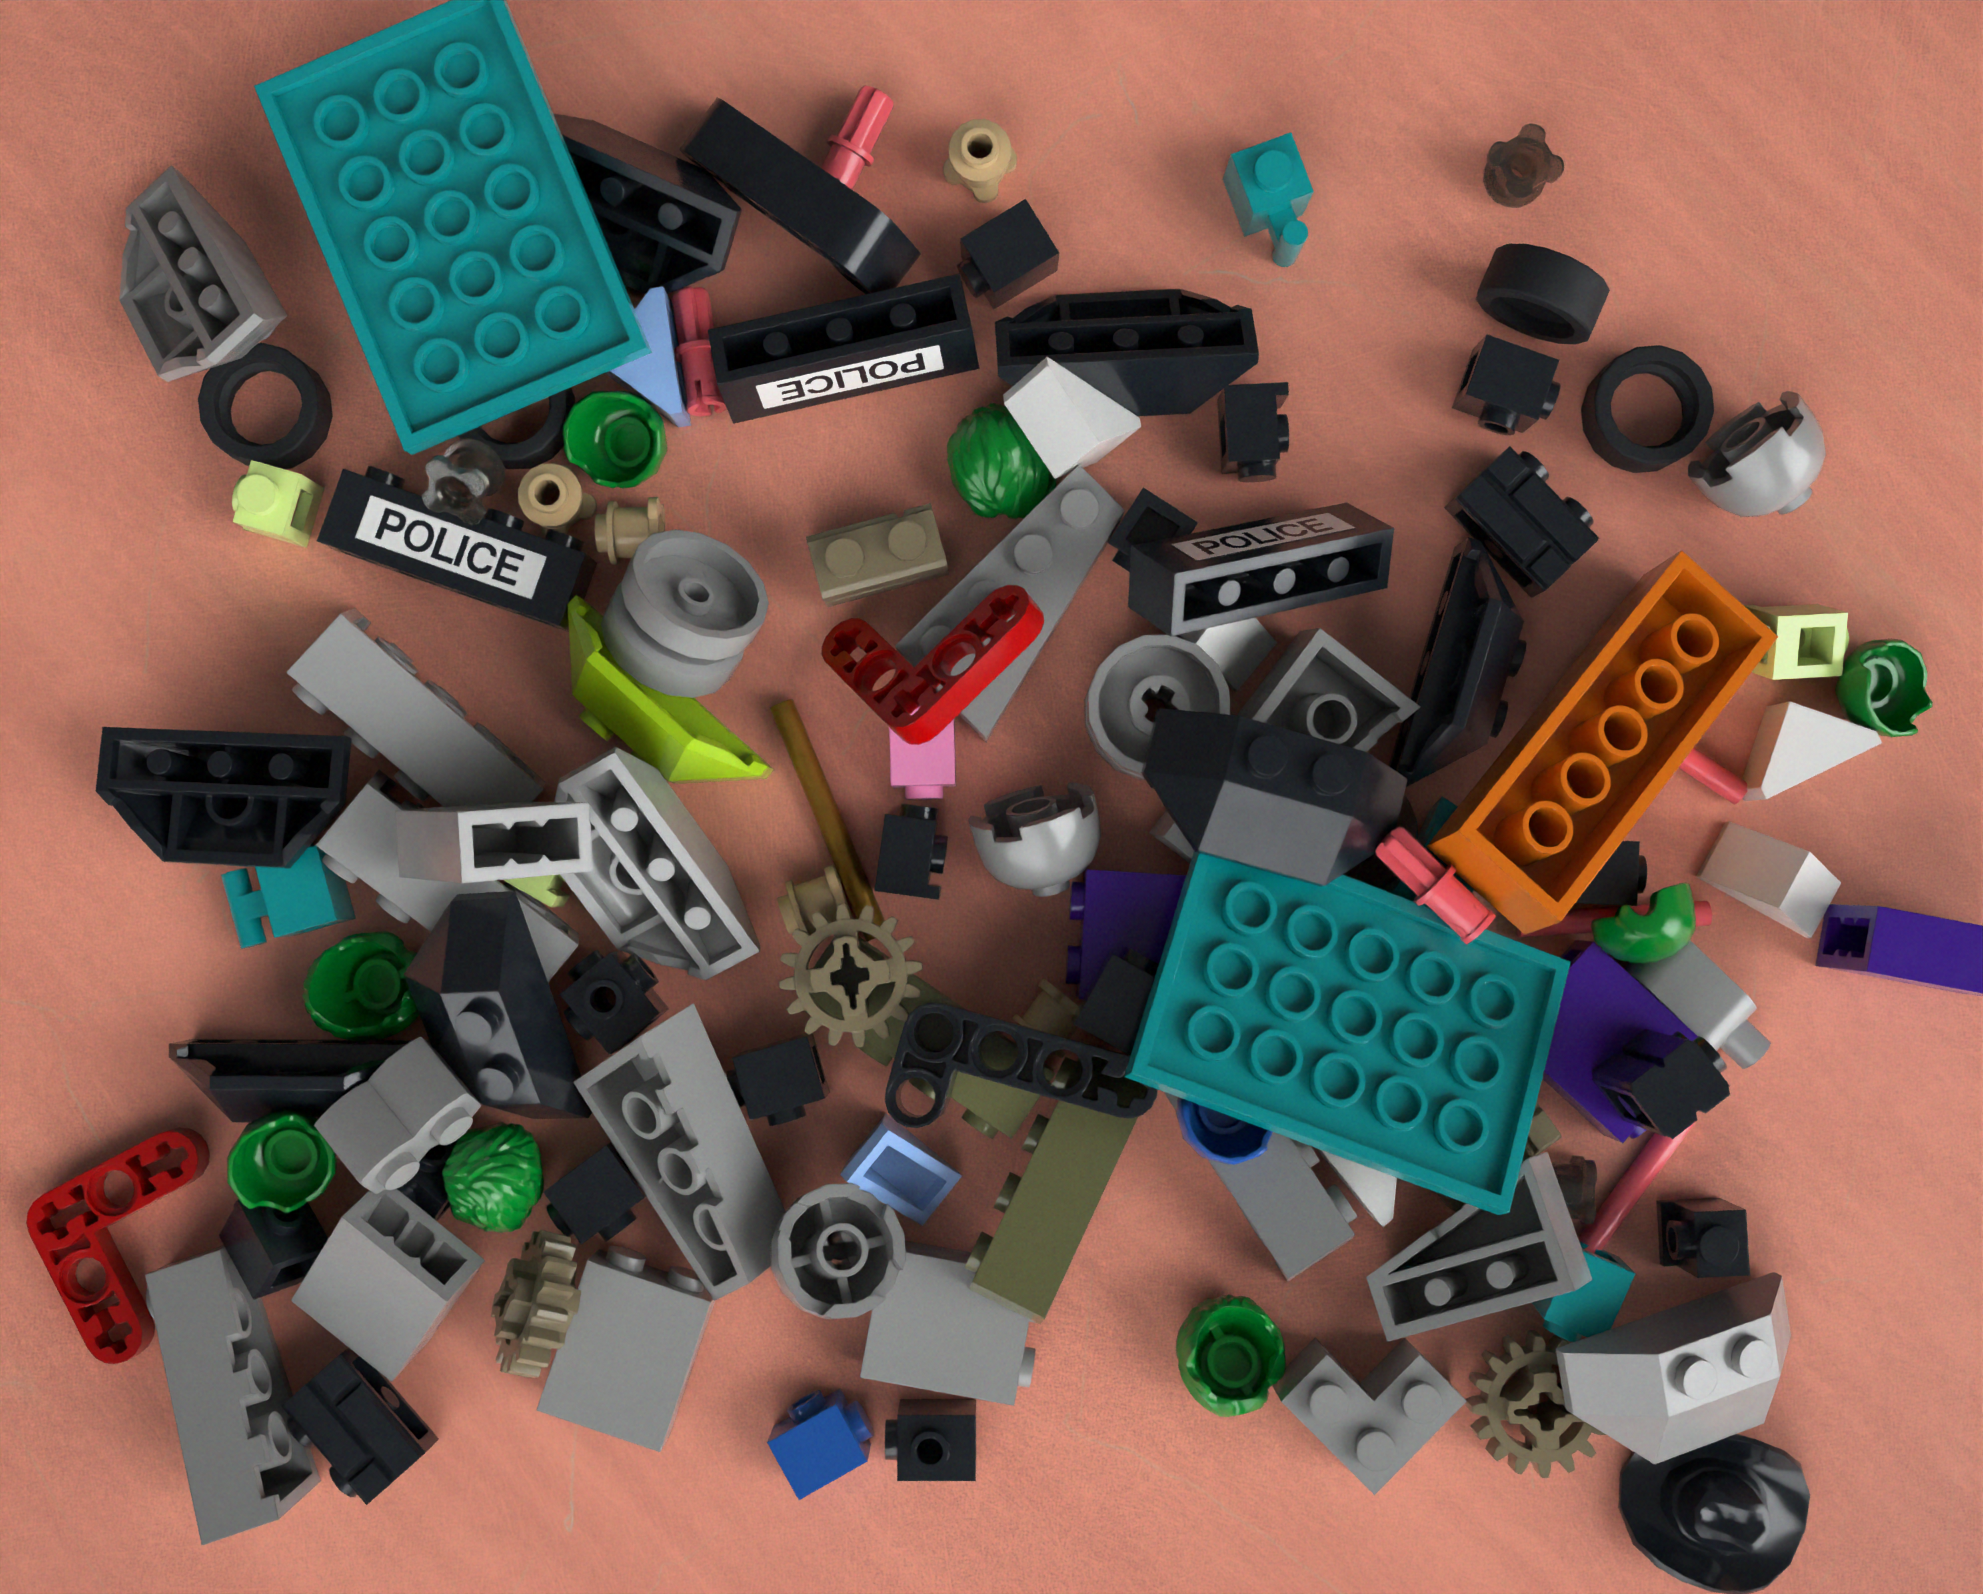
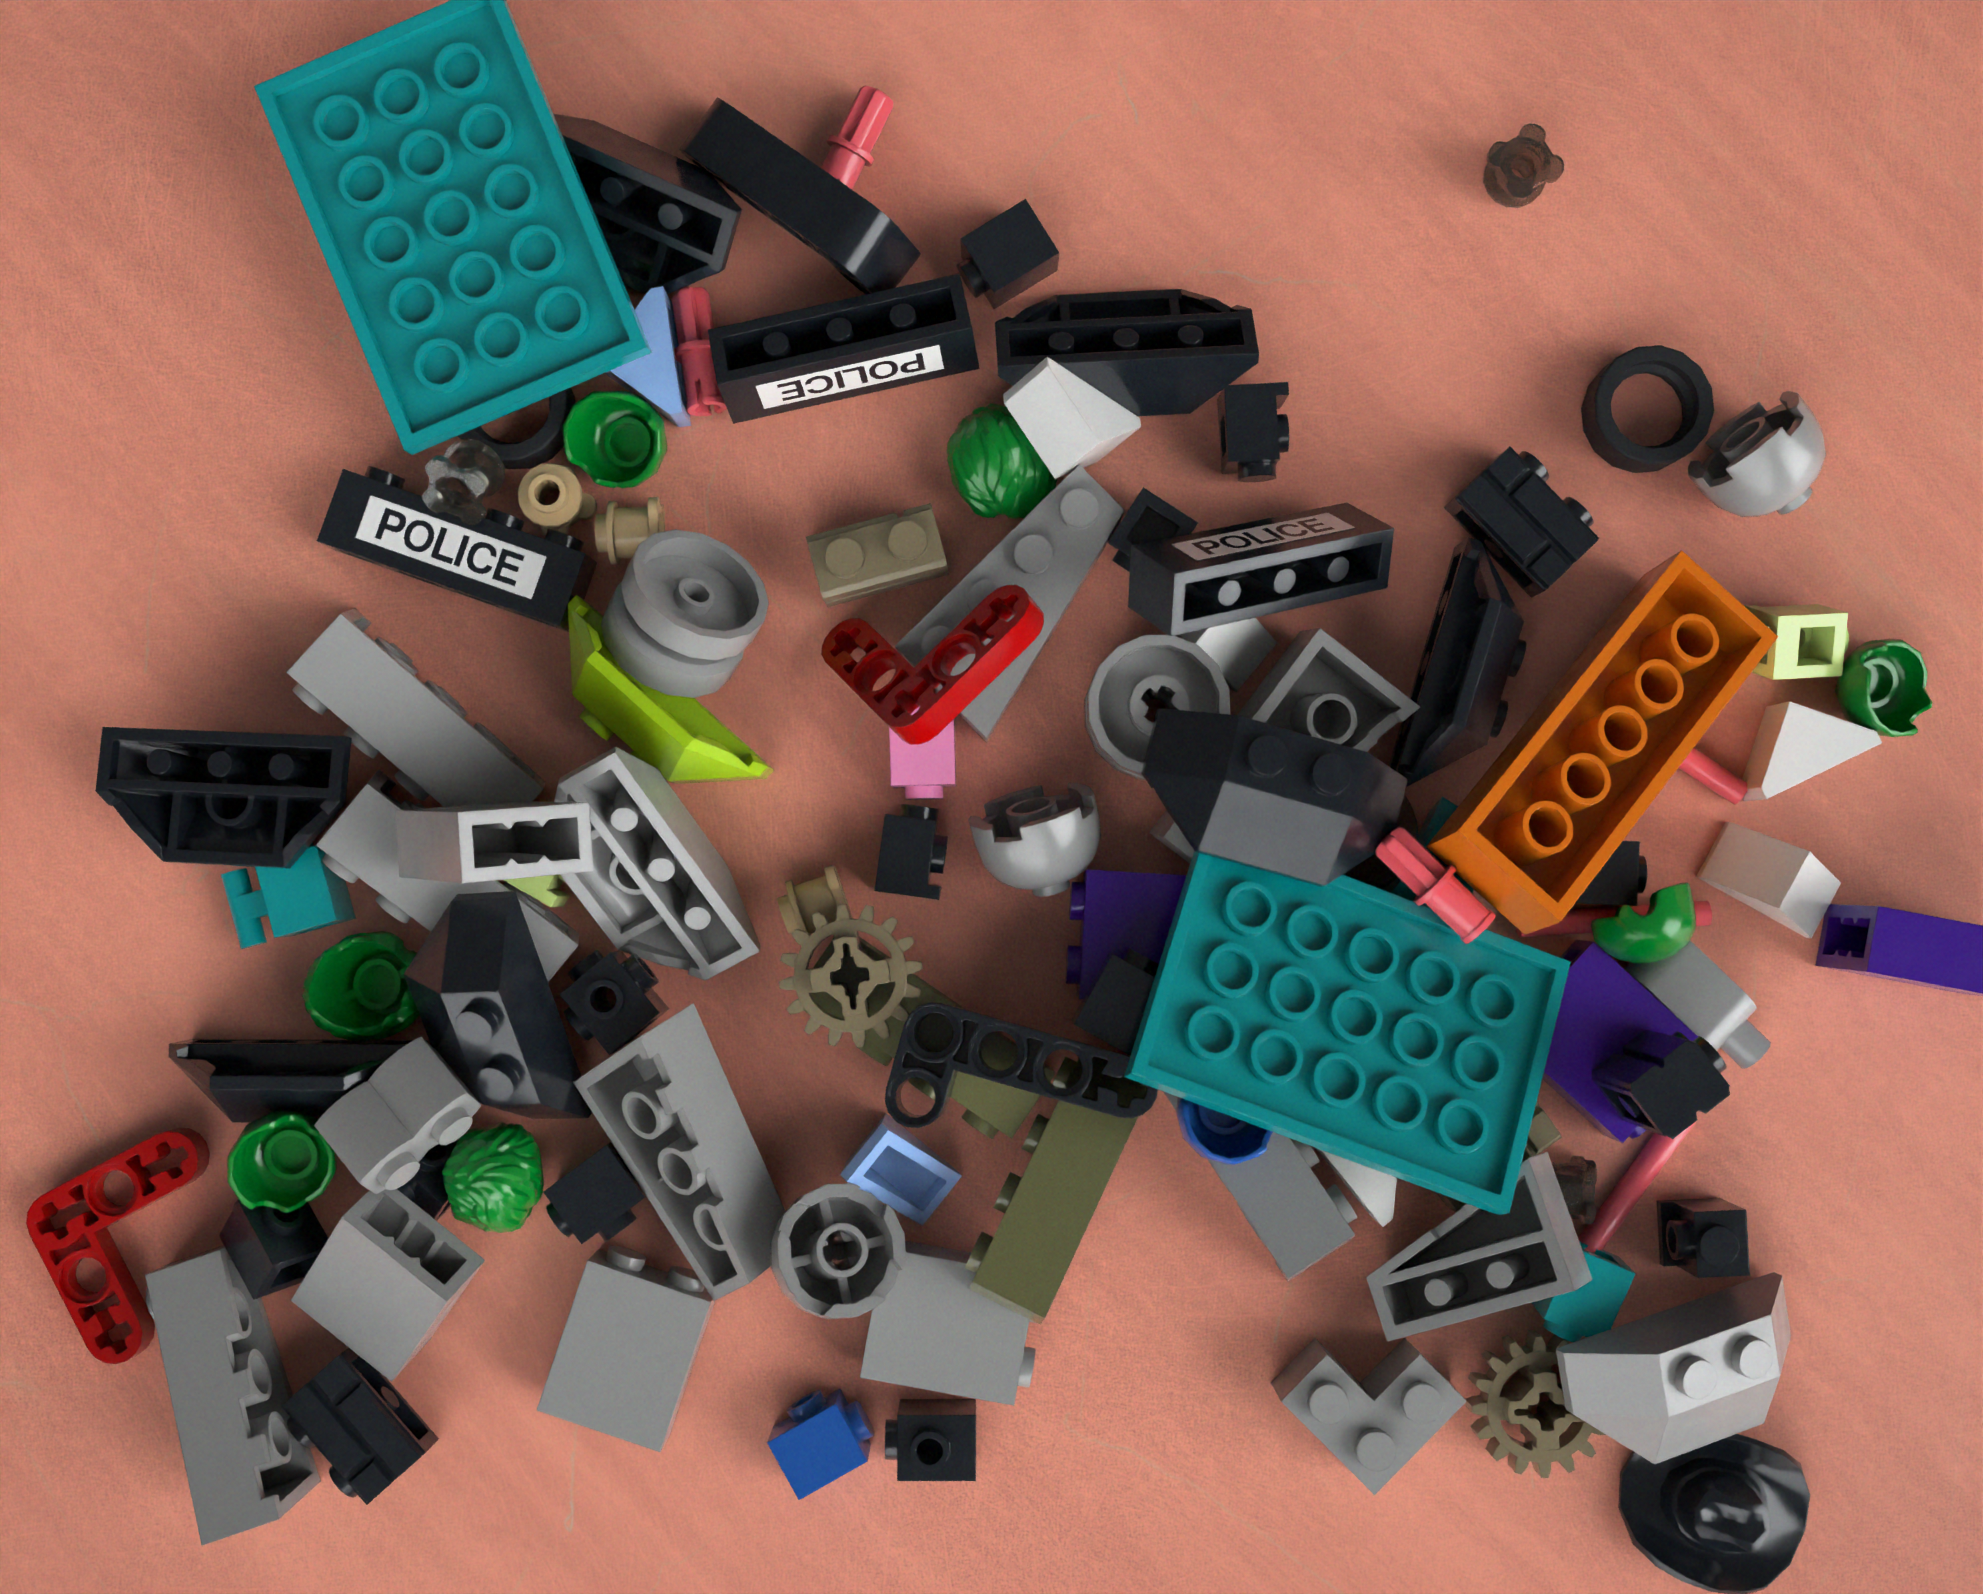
light grey wedge [119,166,288,382] -> none
black tyre [198,343,333,469] -> none
yellowish green brick [232,460,325,548] -> none
dark tan gear [491,1230,581,1378] -> none
black brick [727,1033,830,1126] -> none
pearl gold bar [770,699,885,942] -> none
tan brick [943,119,1017,203] -> none
tan brick [1012,978,1079,1058] -> none
green hair [1176,1294,1286,1417] -> none
teal brick [1222,132,1314,267] -> none
black brick [1452,334,1561,435] -> none
black tyre [1476,243,1610,345] -> none

